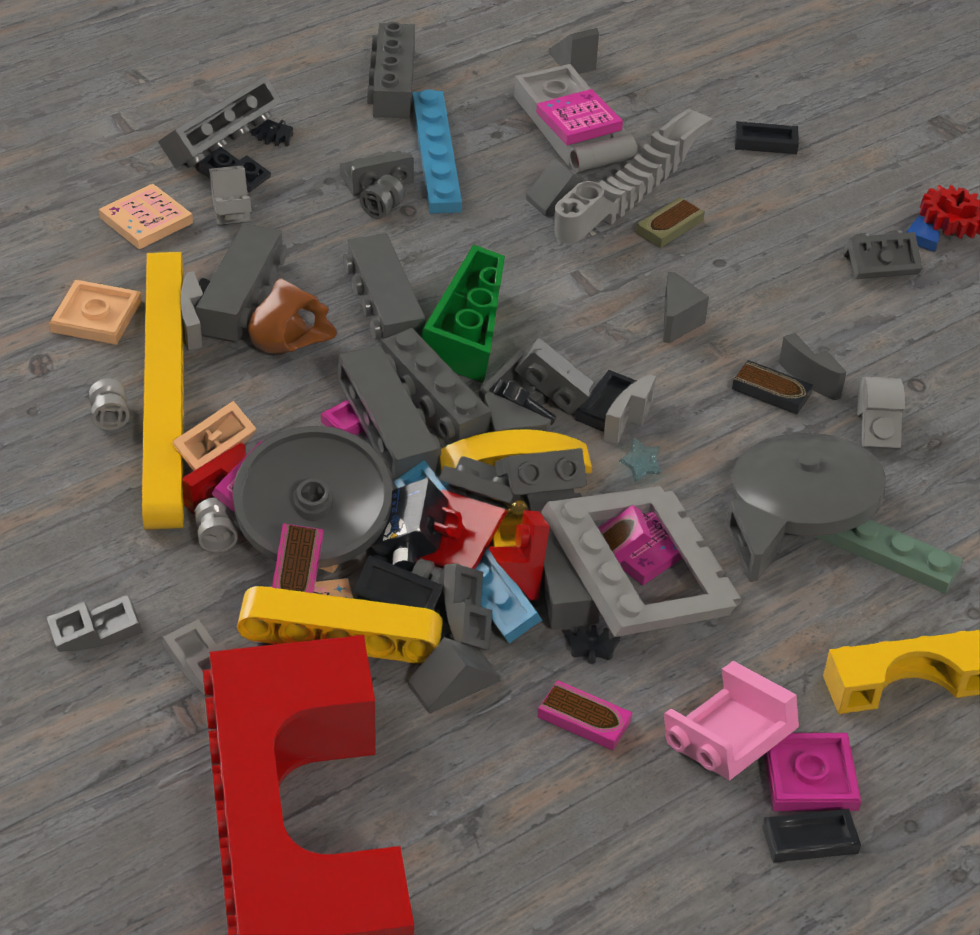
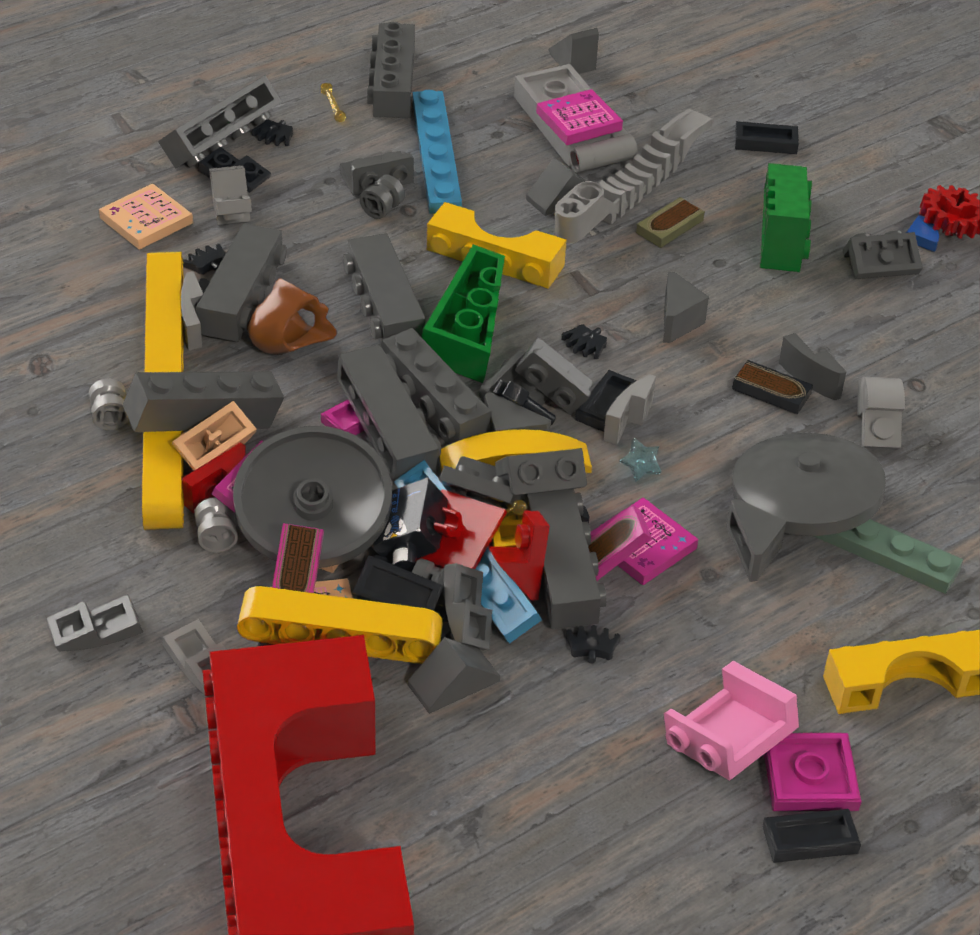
light nougat tile [49,280,142,345] -> none
tile [538,680,632,750] -> none
light grey hinge [541,486,742,637] -> none
none -> dark grey brick [123,371,284,432]
none -> black piece [183,243,226,275]
none -> clear yellow hinge [320,83,346,122]
none -> yellow arch [427,202,567,289]
none -> black piece [561,324,607,360]
none -> green wedge [760,163,812,272]

